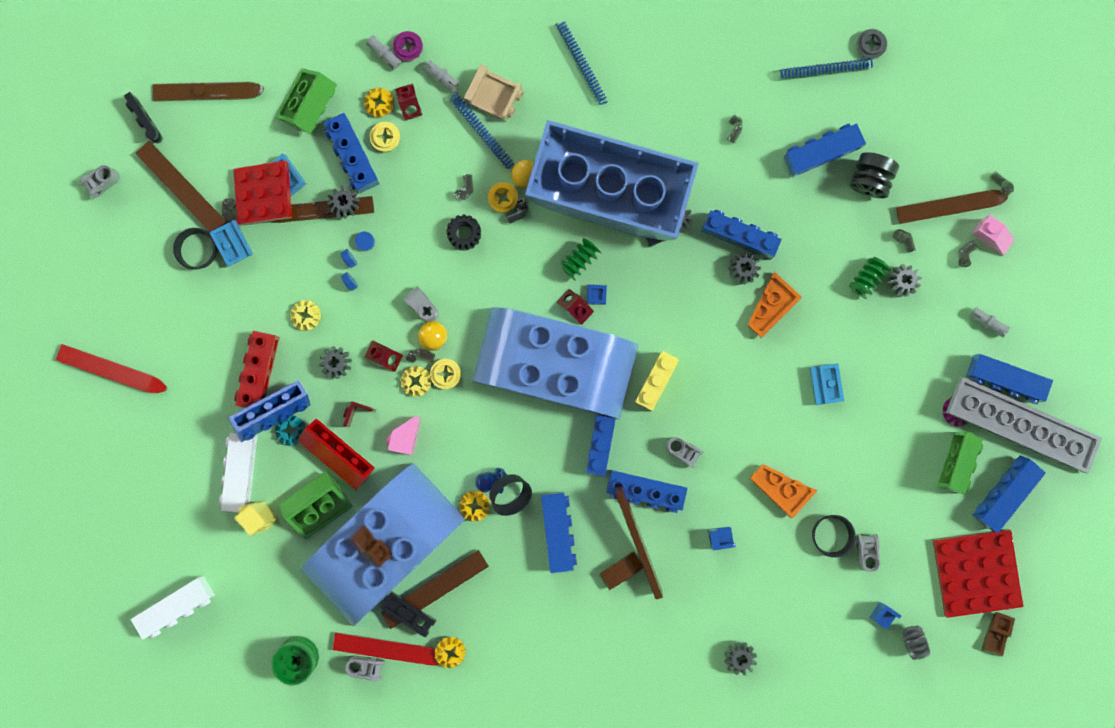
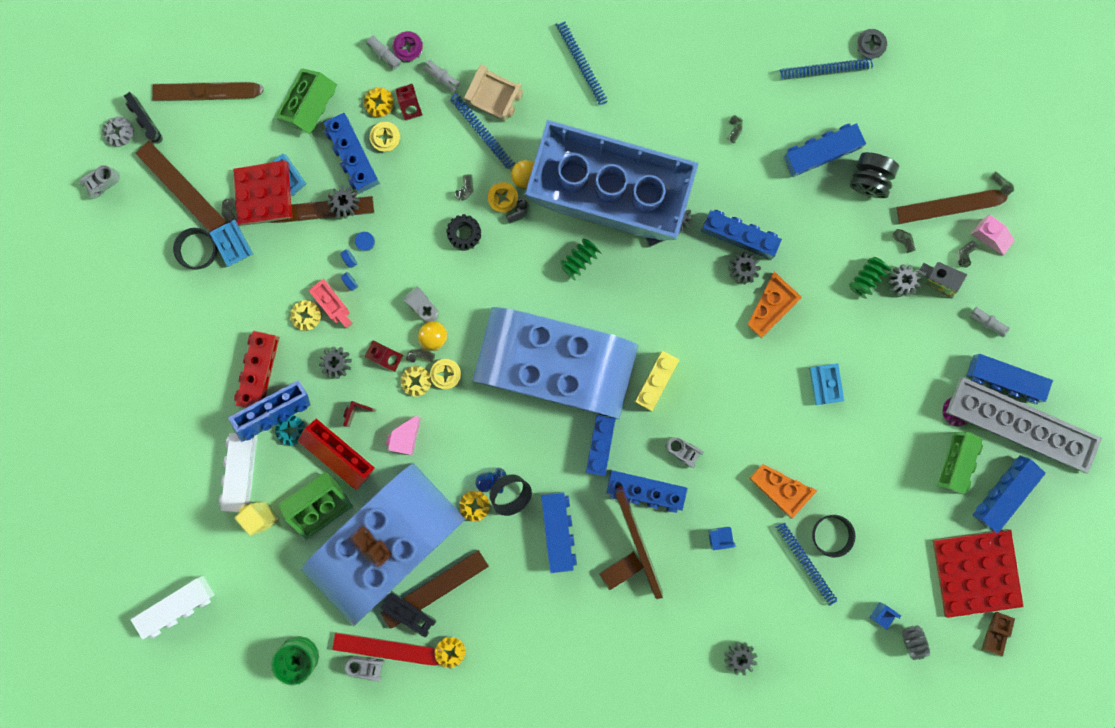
red piece [56,344,167,393] -> none
dark red bracket [557,289,594,325] -> none
blue tile [587,284,607,305] -> none
light grey piece [856,534,880,572] -> none
none -> light grey gear [102,116,133,147]
none -> coral hinge [308,279,353,328]
none -> blue piece [776,523,837,606]
none -> dark grey torso [918,262,967,298]

